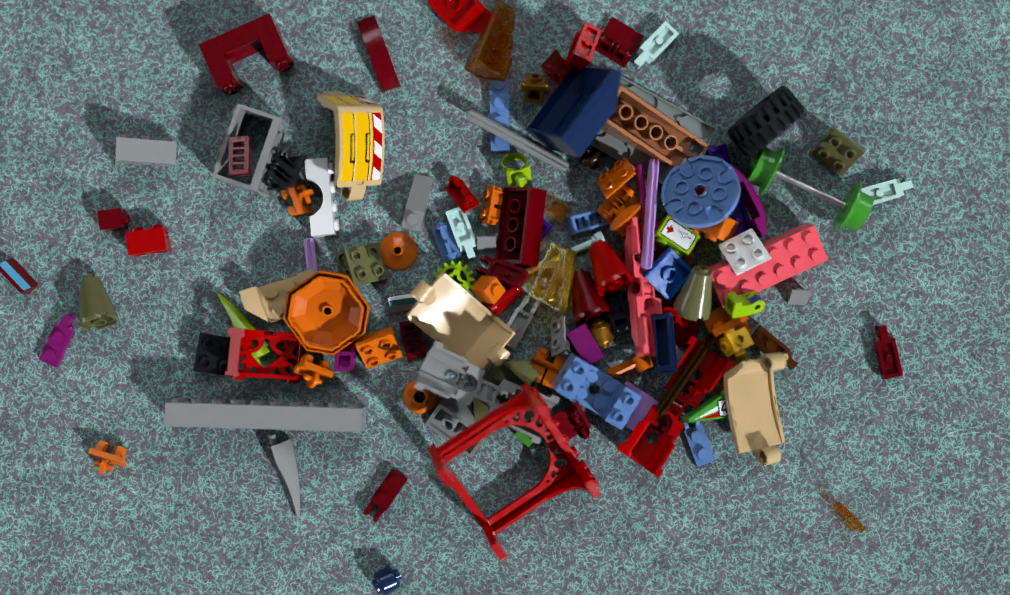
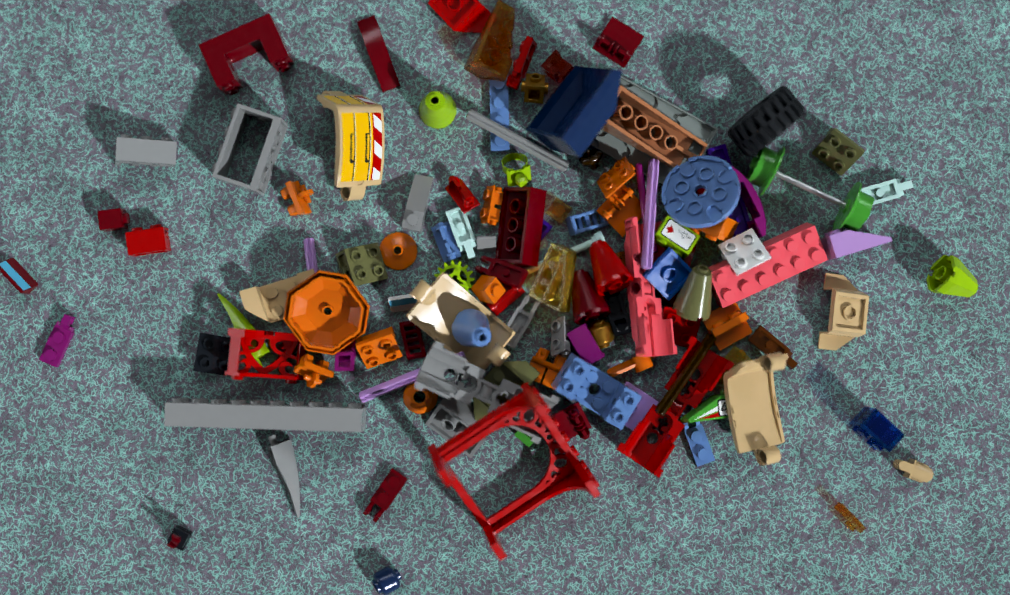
olive cone [78,275,119,330] -> none
orange hips [88,440,127,474] -> none
dark red slope [229,136,252,176] -> none
black hinge [264,151,308,191] -> none
white arch [305,158,339,238] -> none
red hinge [565,21,602,70] -> none
orange dish [609,204,641,231] -> none
light aqua hinge [633,21,679,69] -> none
dark blue container [650,312,678,374] -> none
yellow brick [718,327,754,358] -> none
lime leg [724,291,765,319] -> none
light grey slope [787,289,811,305] -> none
dark red hinge [874,325,903,379] -> none
none -> black piece [167,525,193,551]
none -> lavender axle [359,351,467,403]
none -> lime cone [419,91,457,129]
none -> medium blue cone [451,308,491,347]
none -> red hinge [506,36,537,90]
none -> tan piece [817,273,869,351]
none -> lavender slope [820,229,892,261]
none -> clear blue brick [849,406,905,452]
none -> tan arm [893,458,933,482]
none -> lime cone [926,255,978,298]

